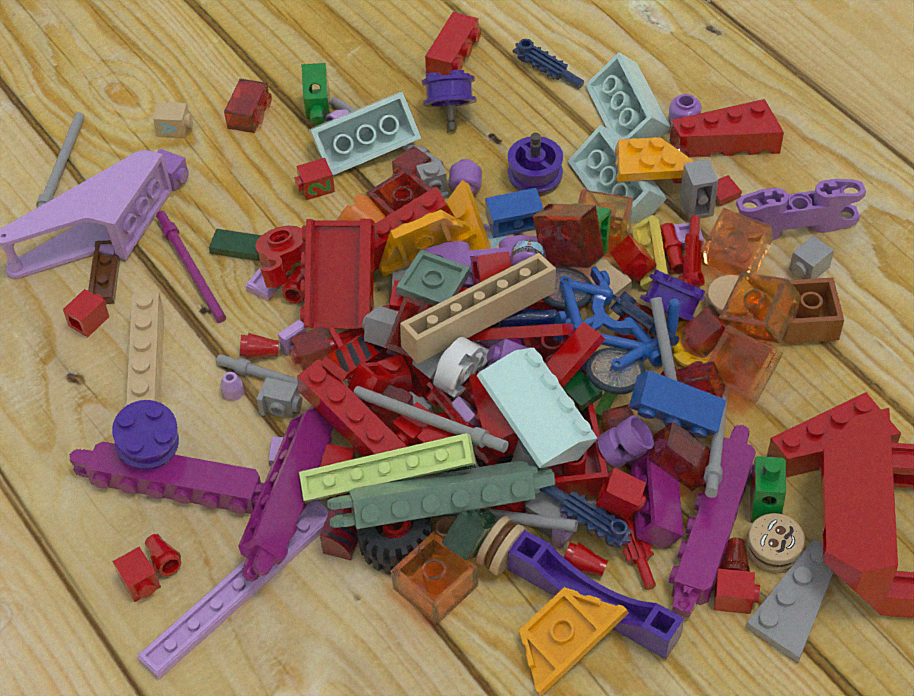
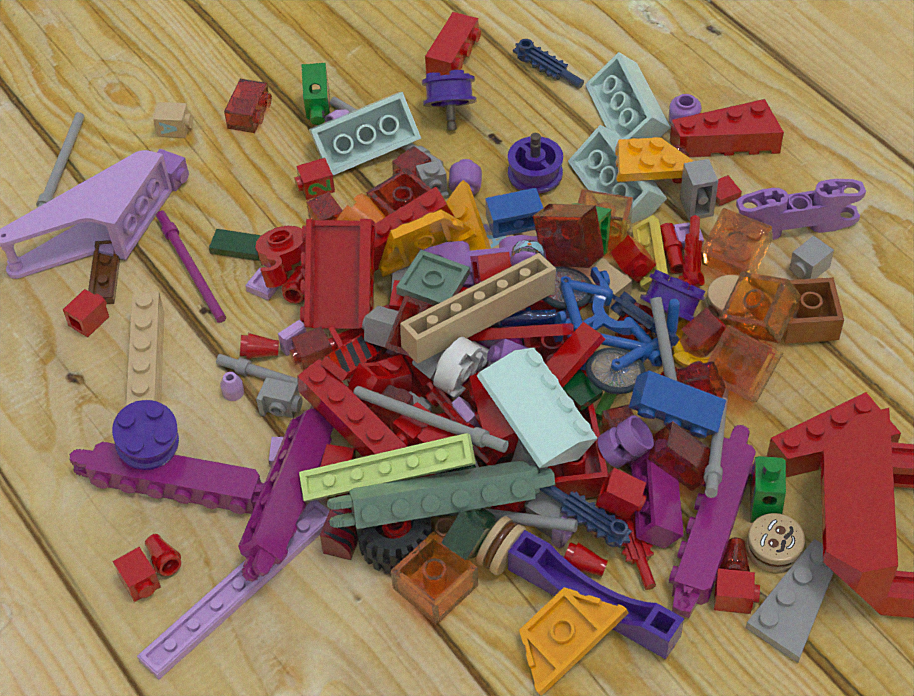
none -> clear red brick [306,192,343,220]

